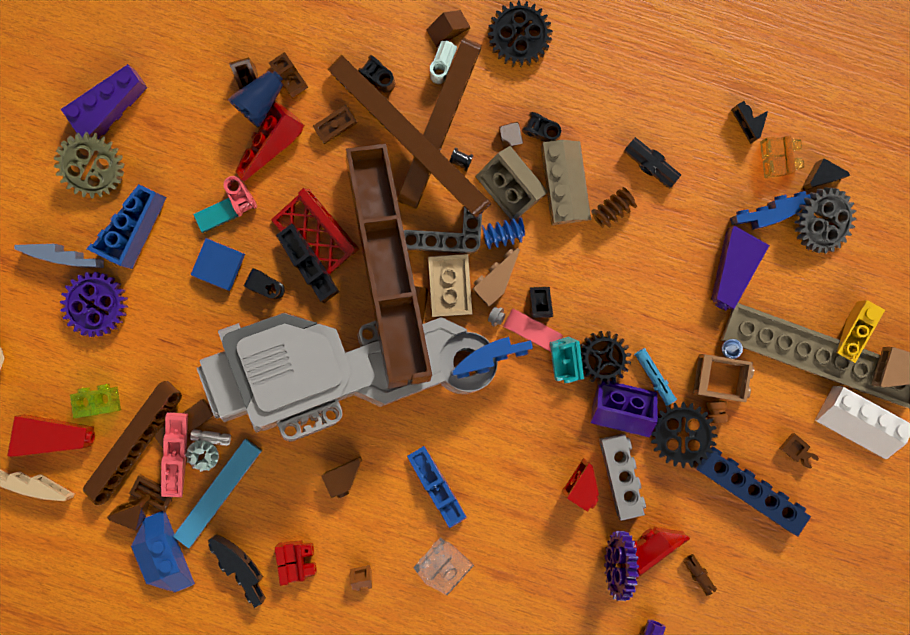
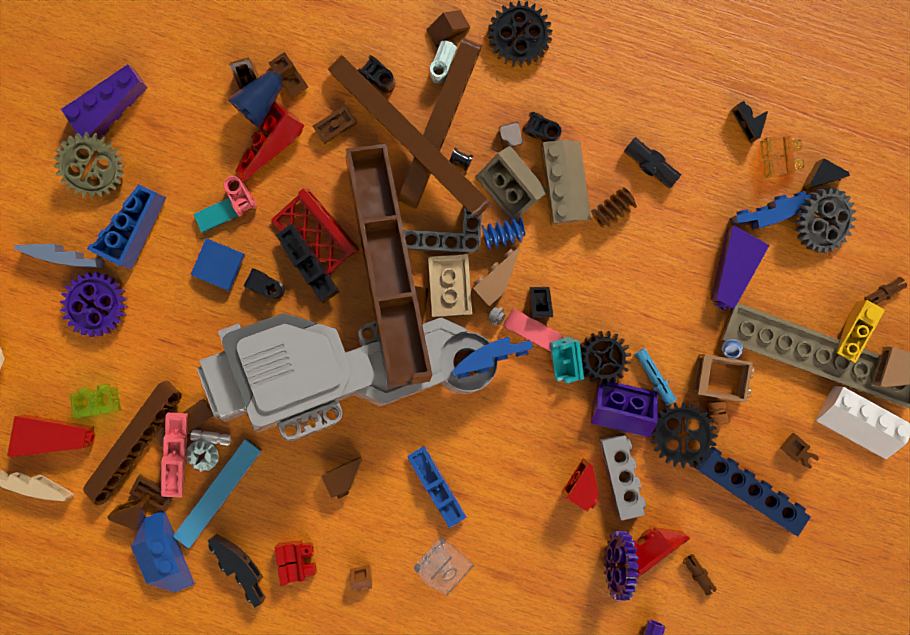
none -> reddish brown pin [864,277,907,305]

